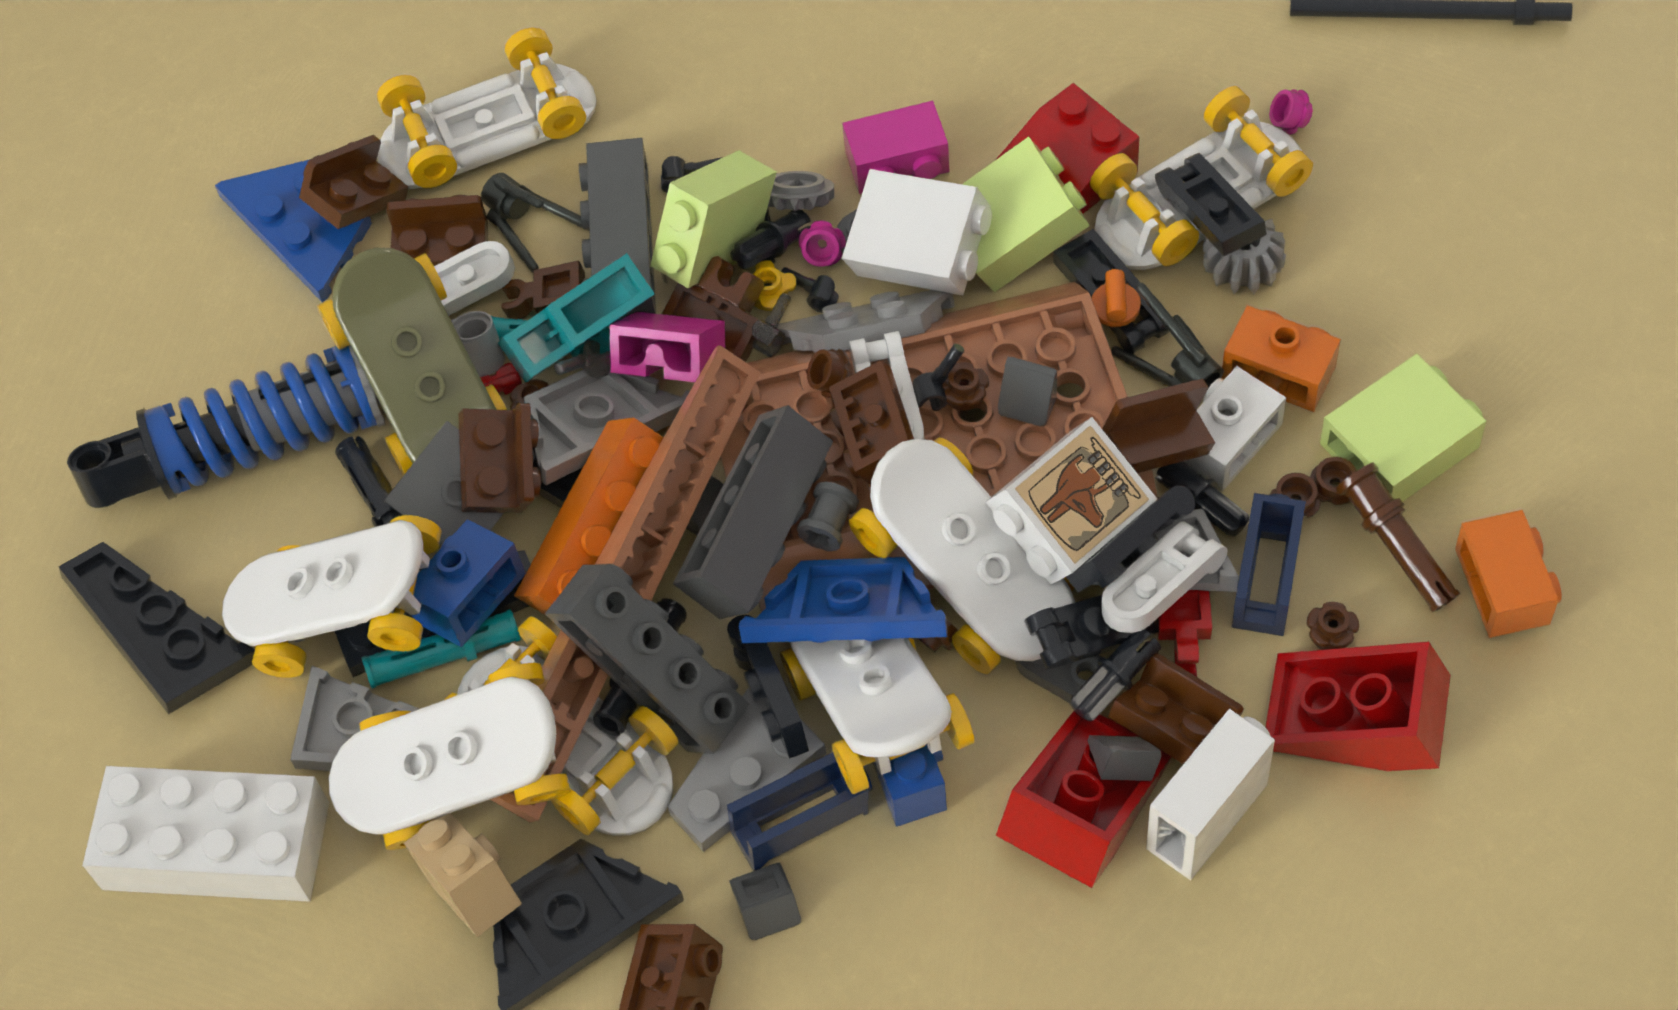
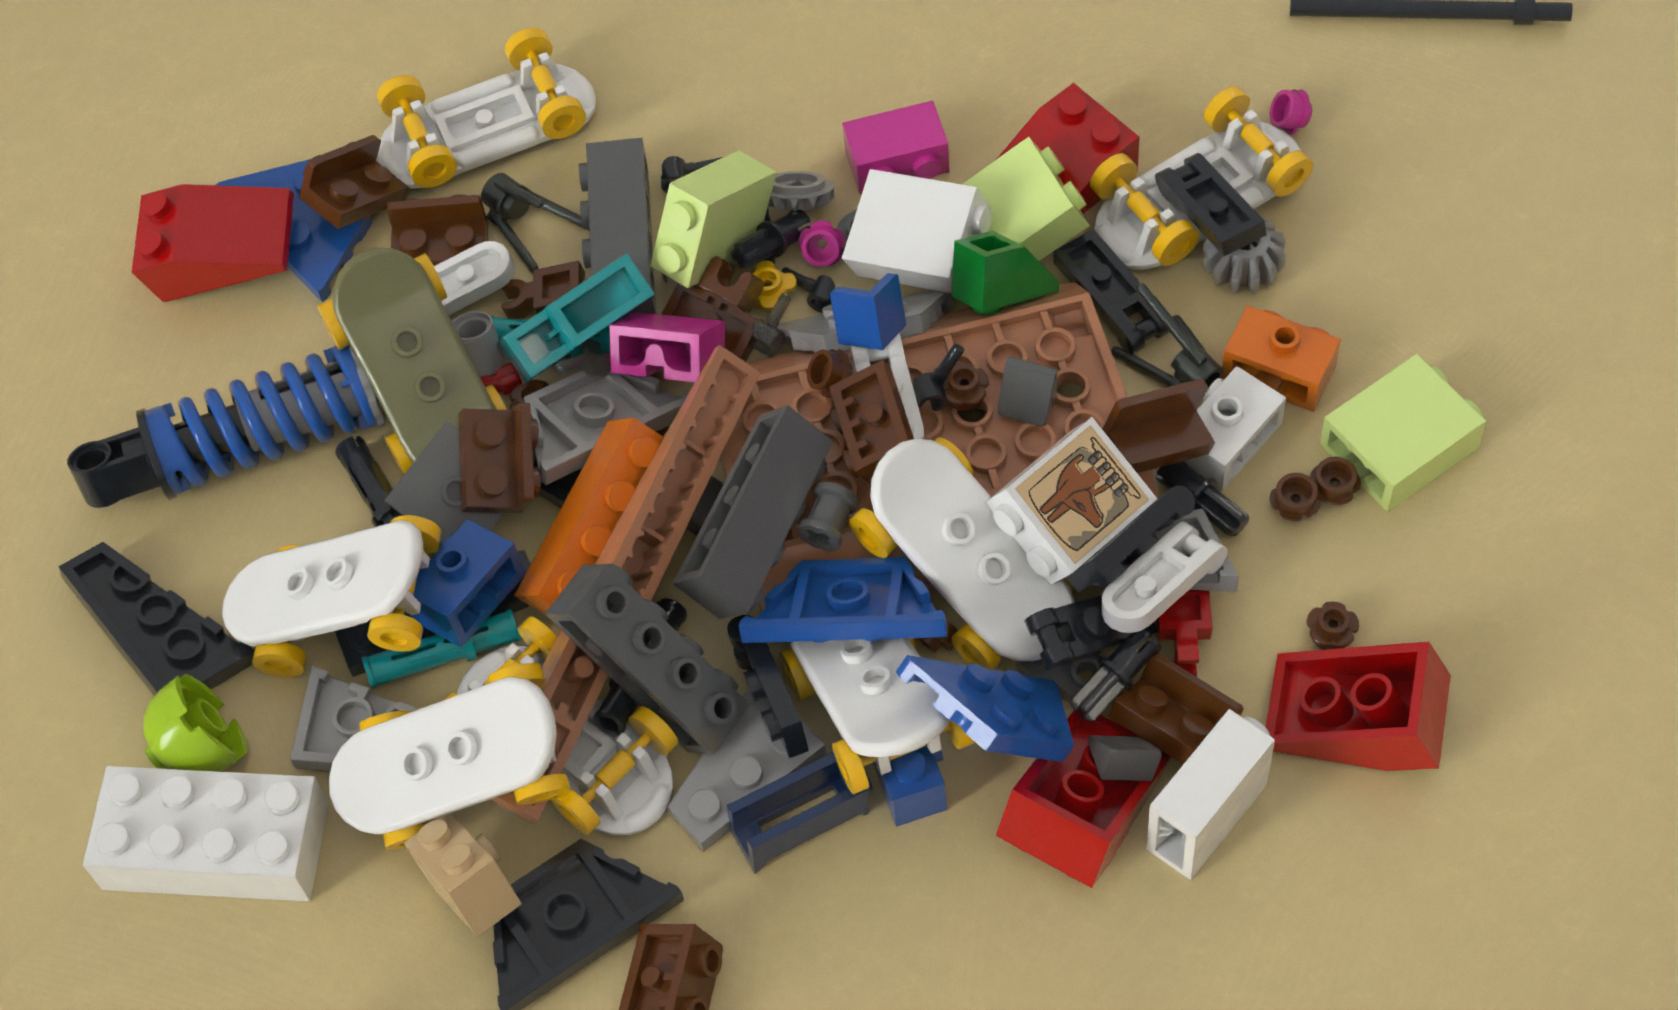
dark grey slope [729,862,801,940] -> none
orange plate [1091,269,1141,327] -> none
dark blue window [1232,493,1306,636] -> none
reddish brown pin [1336,462,1461,613] -> none
orange brick [1455,510,1562,638] -> none
none -> red slope [131,184,294,303]
none -> lime cylinder [143,674,248,772]
none -> blue panel [830,273,906,350]
none -> blue wing [896,655,1074,762]
none -> green slope [951,231,1060,314]

